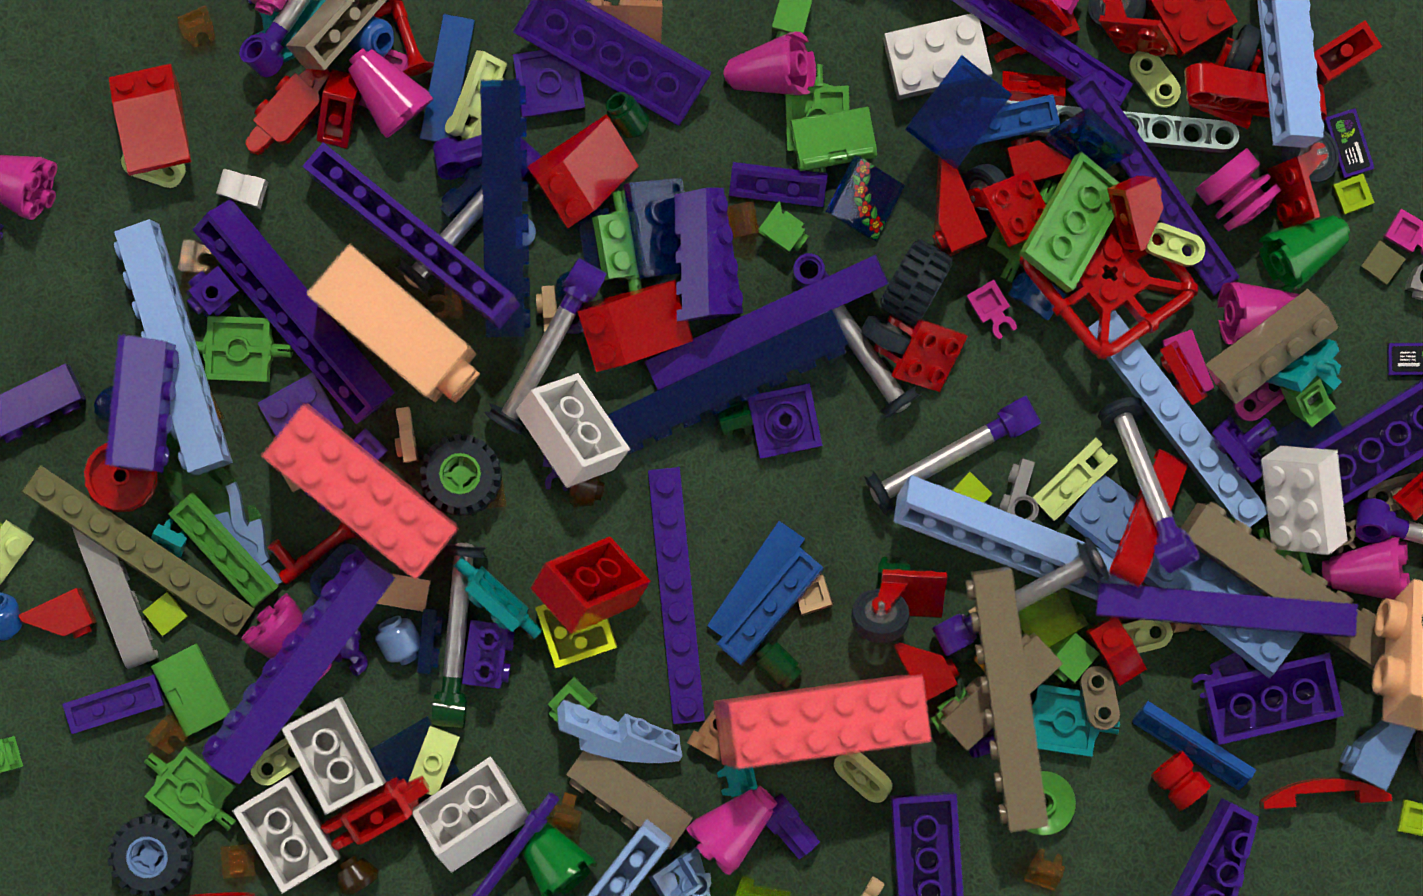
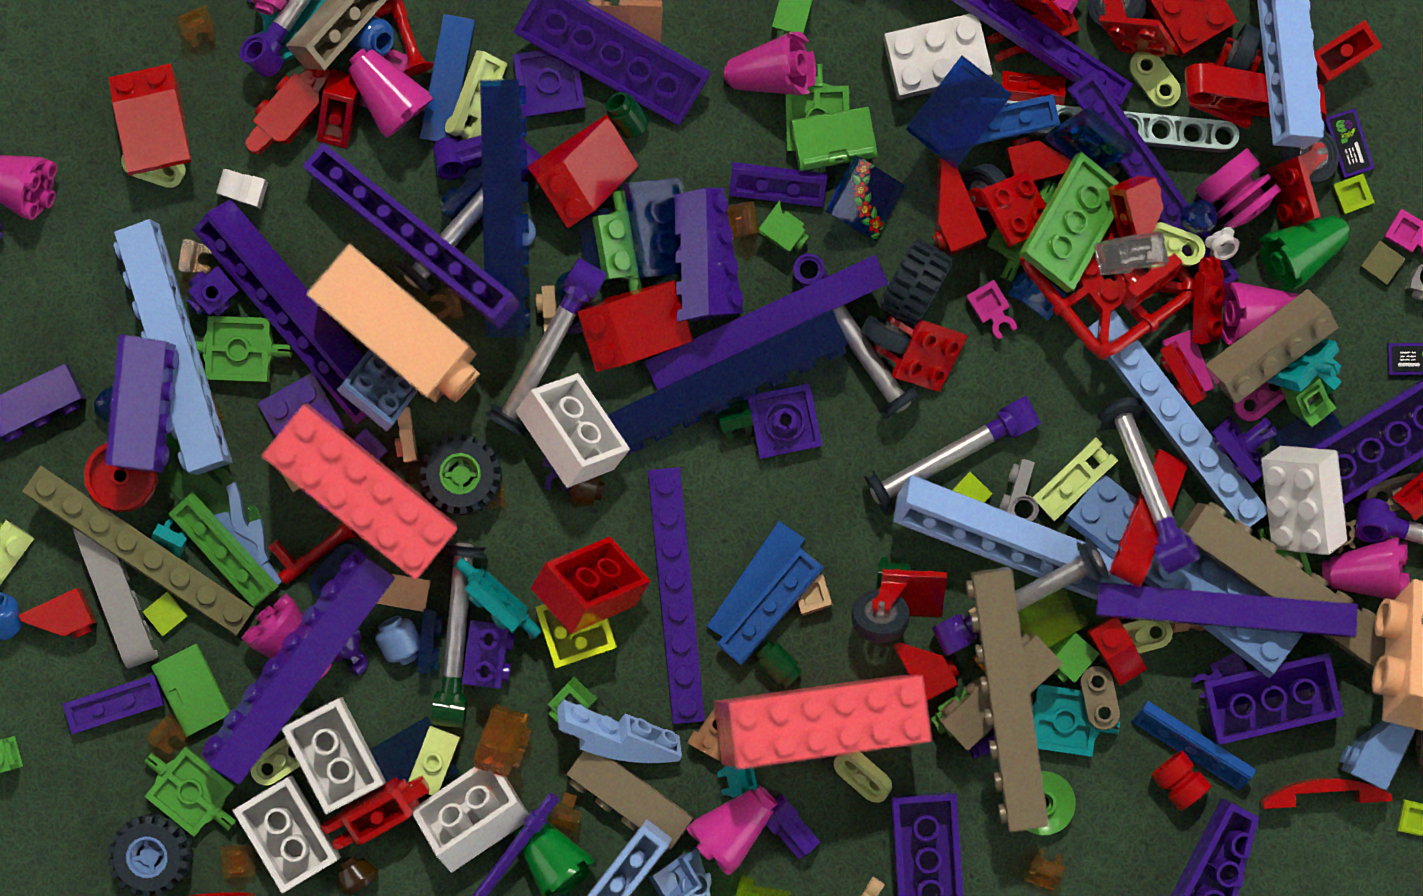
none -> medium blue tile [337,349,418,431]
none -> clear orange brick [472,704,532,778]
none -> clear slope [1094,232,1169,275]
none -> red plate [1122,253,1183,311]
none -> clear blue piece [1180,200,1217,233]
none -> red hinge [1192,255,1225,344]
none -> white plate [1204,227,1240,260]

